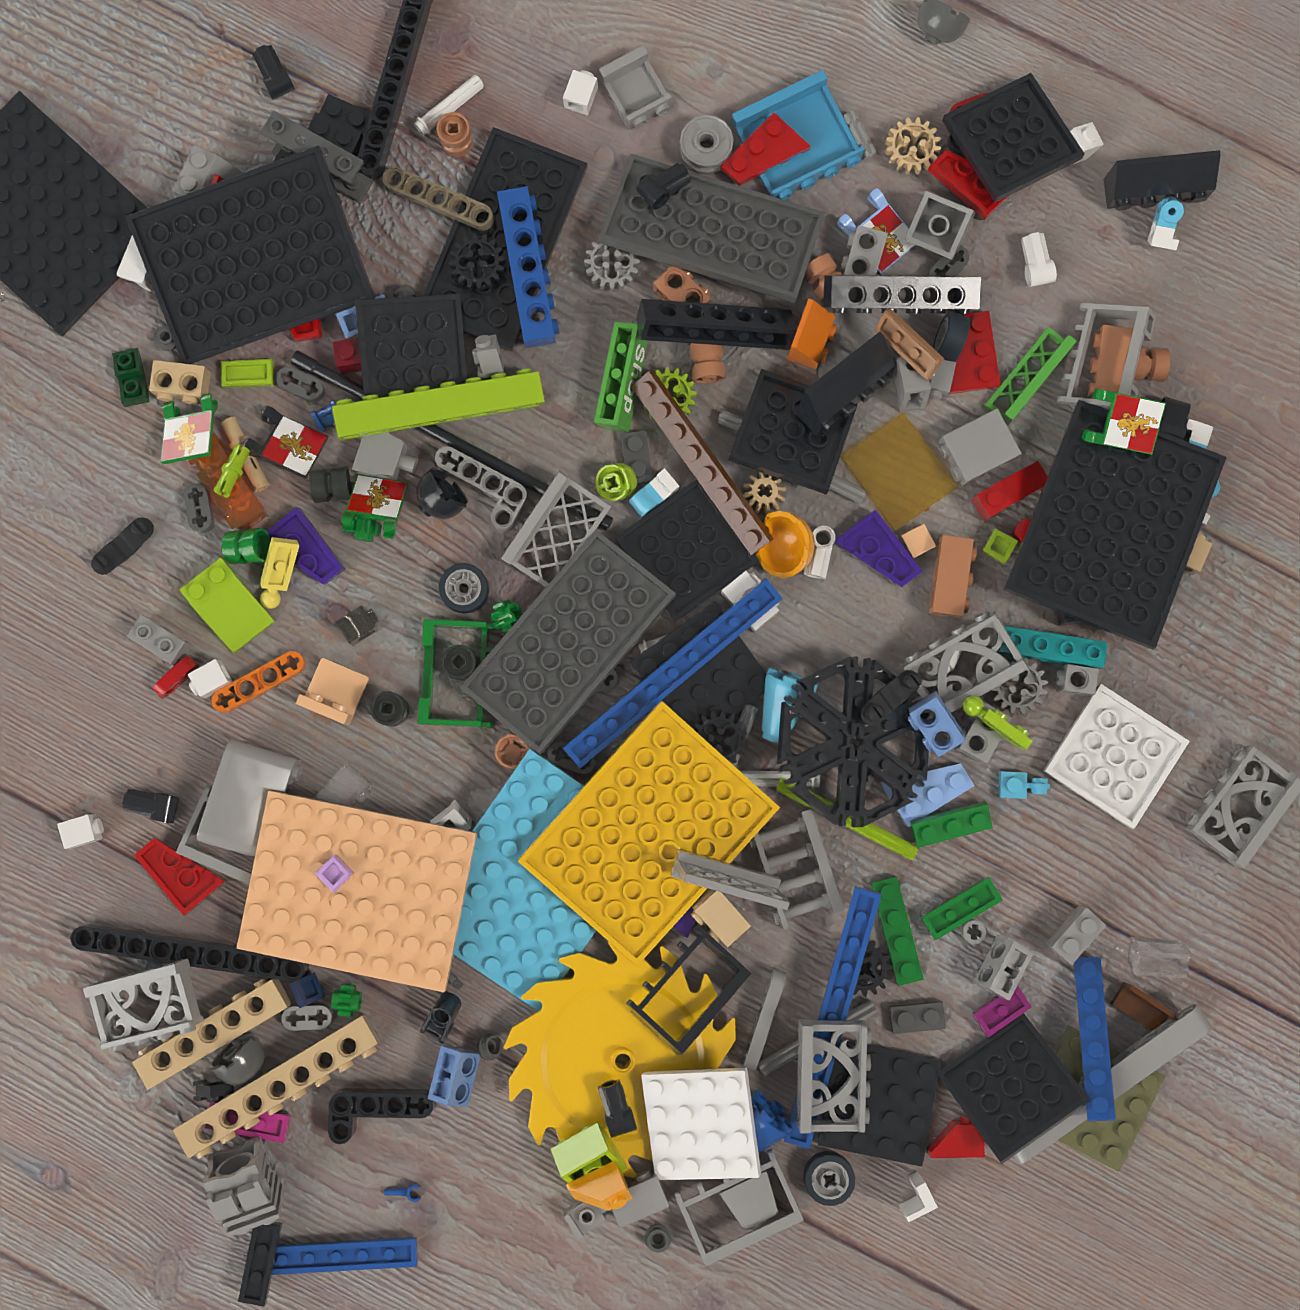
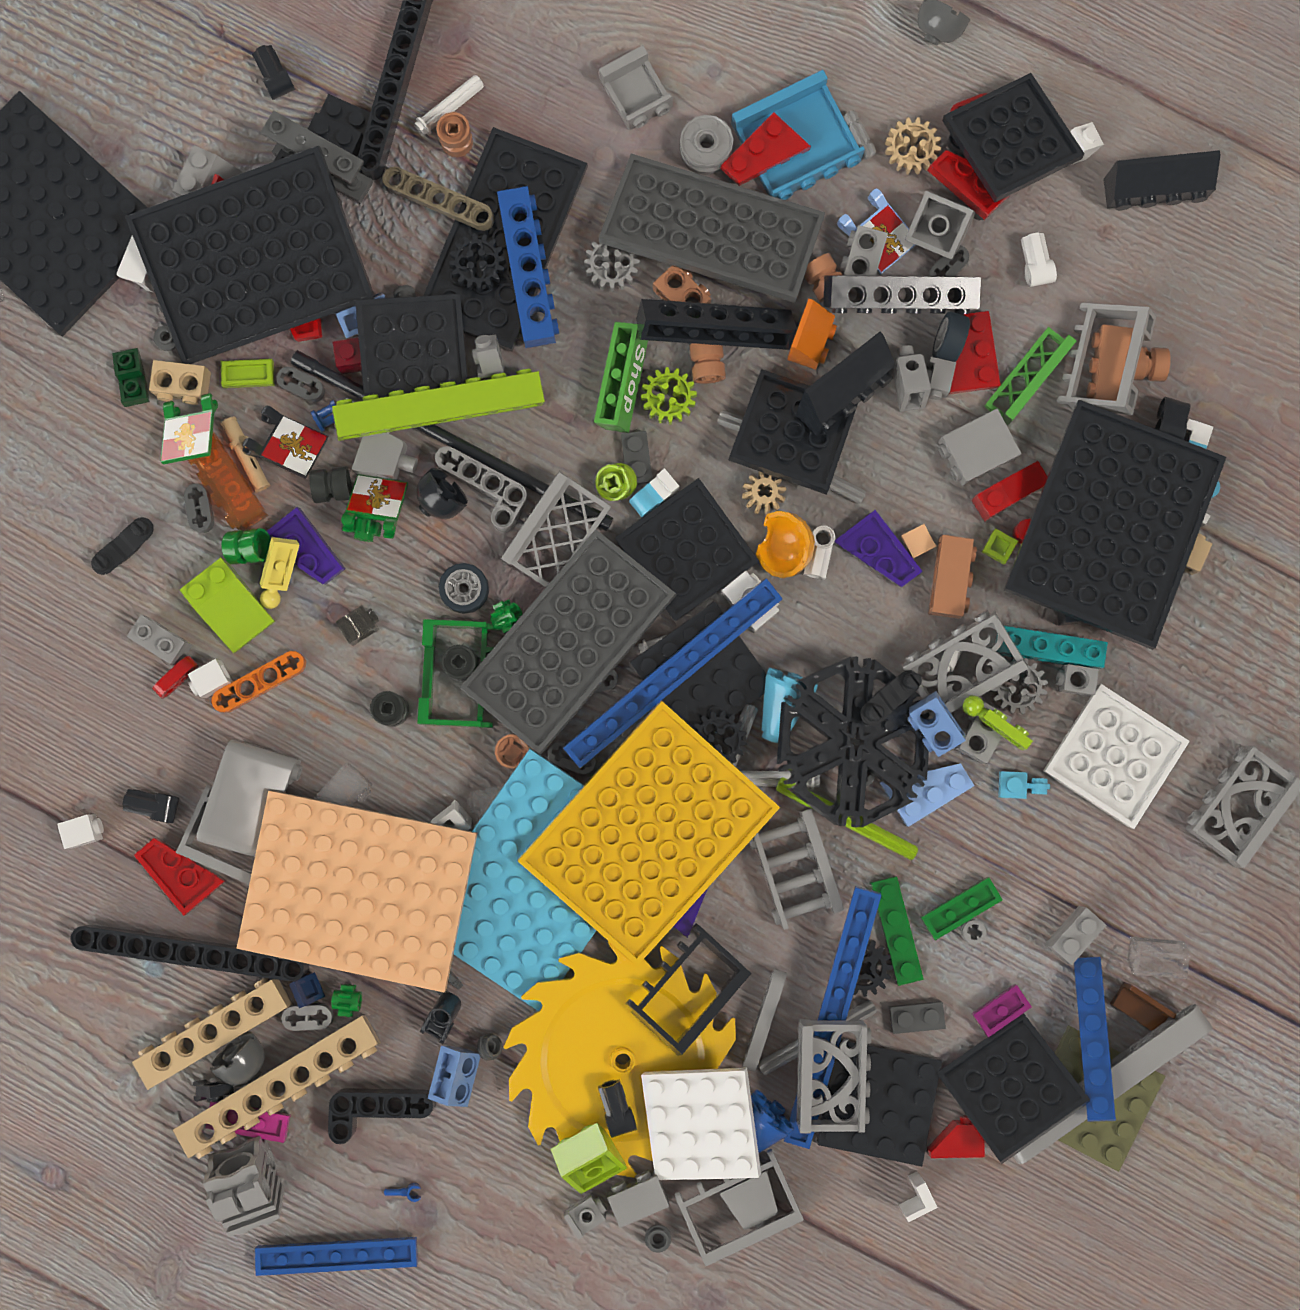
light grey fence [83,958,204,1052] -> none
lime pin [214,444,250,498] -> none
black tile [238,1222,283,1307] -> none
light nougat bracket [296,658,369,725] -> none
lavender tile [315,854,354,893] -> none
white brick [563,70,598,116] -> none
light orange slope [566,1161,633,1211] -> none
plate [631,370,774,555] -> none
black piece [637,162,691,210] -> none
light grey fence [671,849,790,910] -> none
tan brick [690,888,751,947] -> none
wheel [803,1151,855,1206] -> none
clear yellow piece [841,413,958,531] -> none
medium nougat tile [874,309,944,380] -> none
green plate [910,801,993,848] -> none
light grey brick [973,936,1034,1001] -> none
flag [1082,388,1166,455] -> none
leg [1147,197,1184,250] -> none

